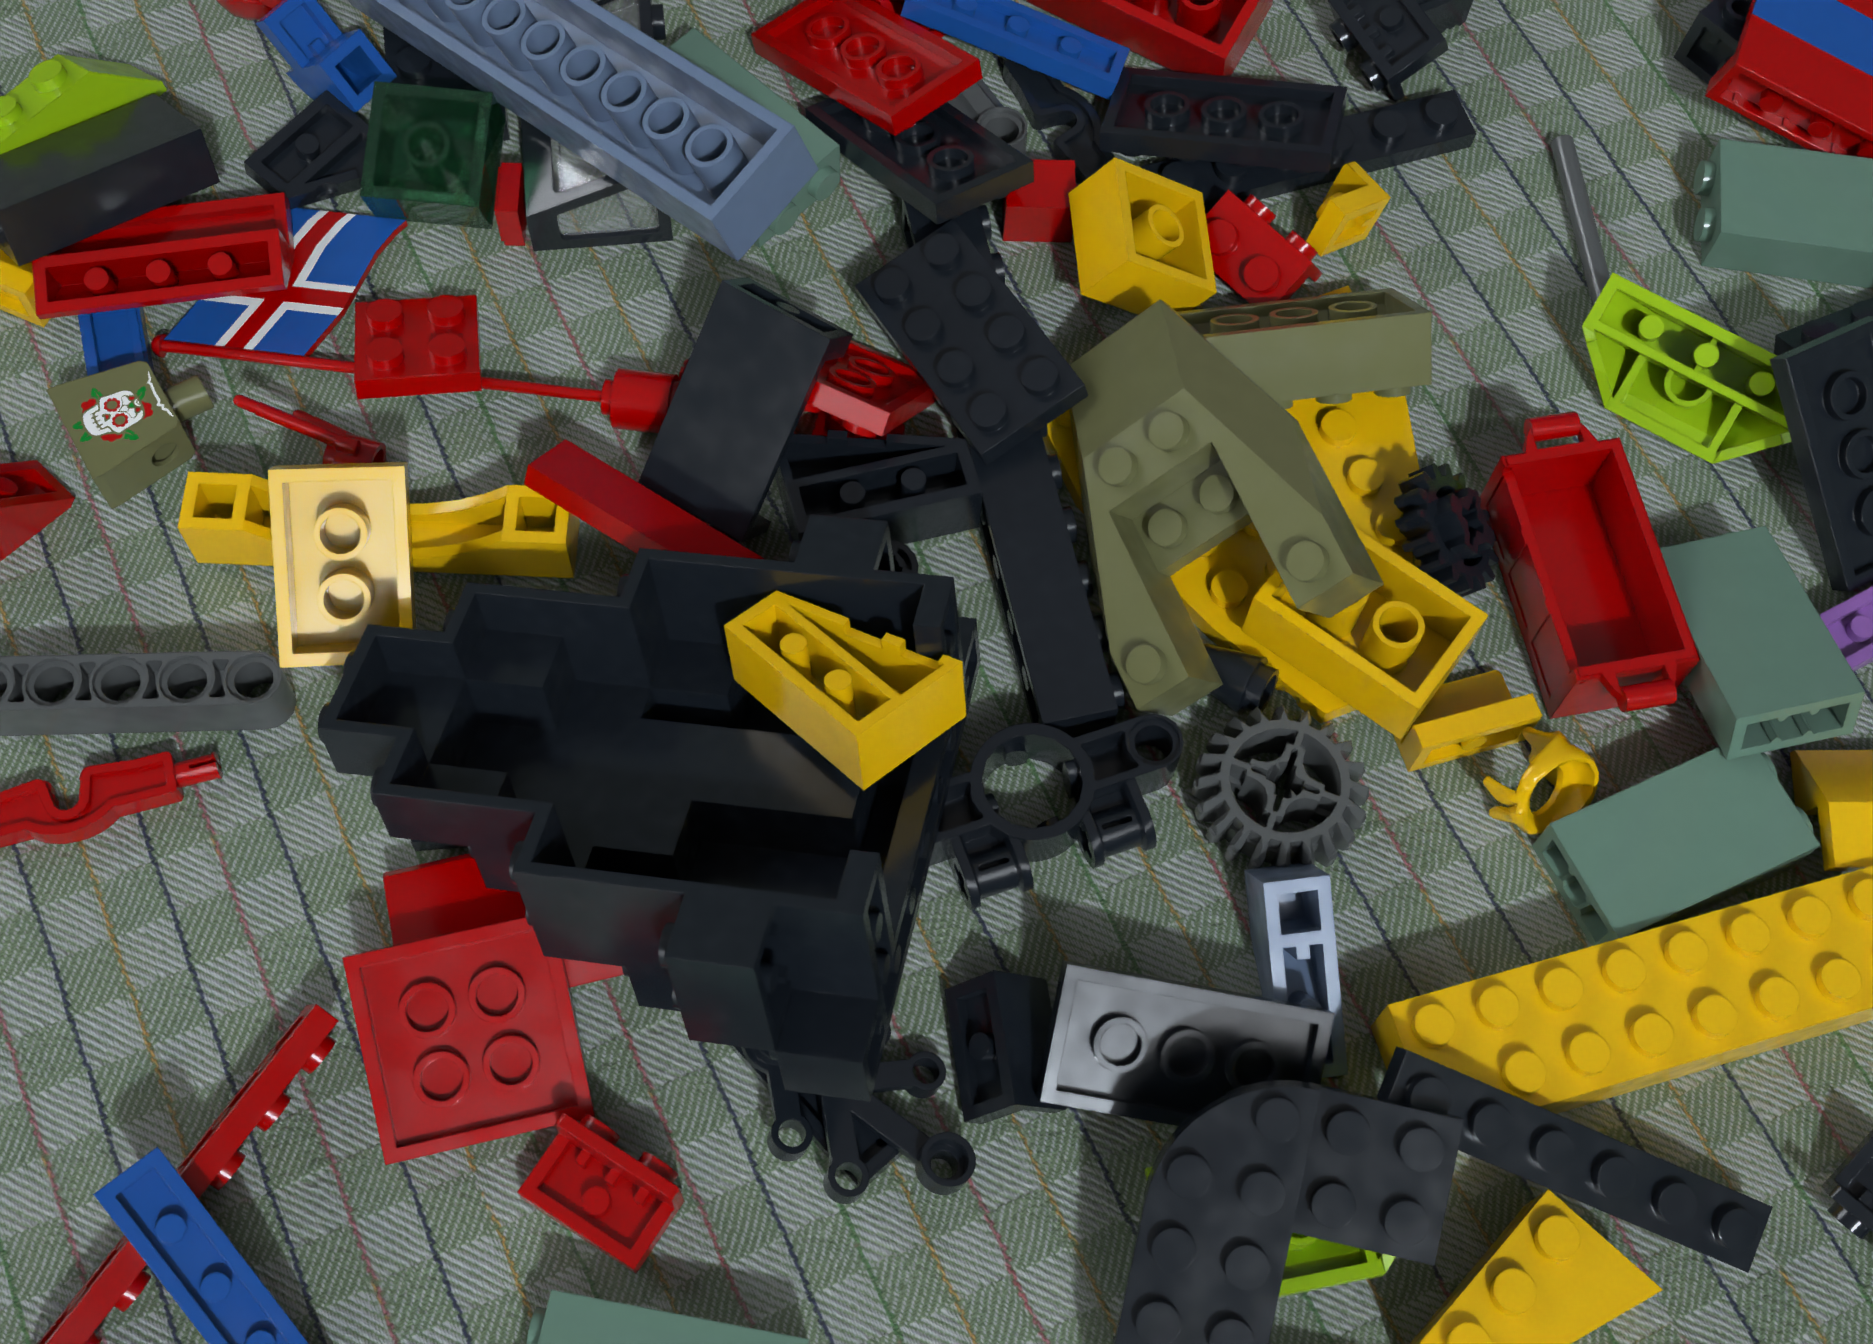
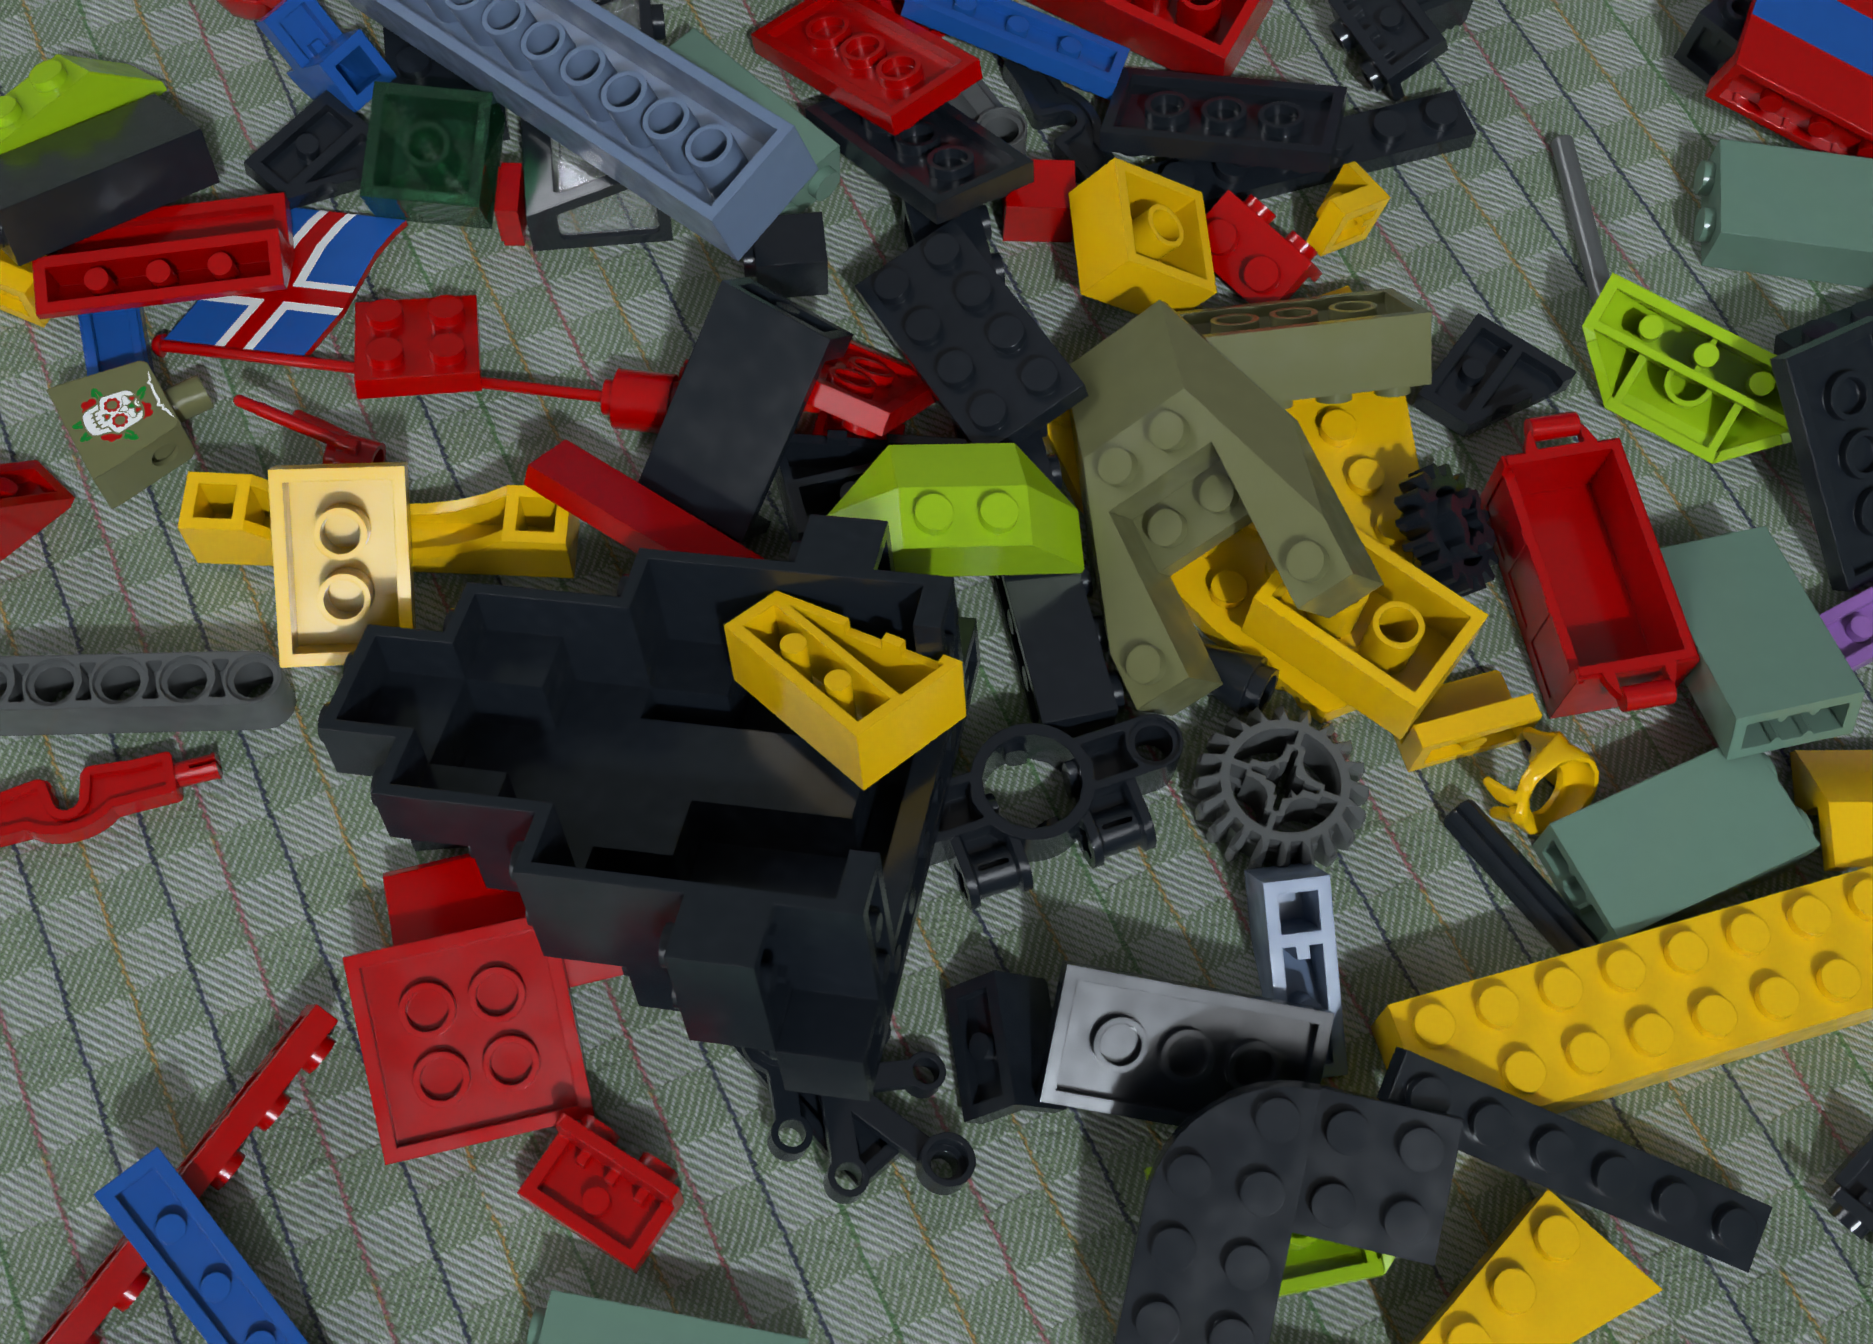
none -> black brick [743,212,828,298]
none -> lime wedge [827,443,1085,577]
none -> black wing [1413,313,1577,437]
none -> black axle [1444,799,1599,955]

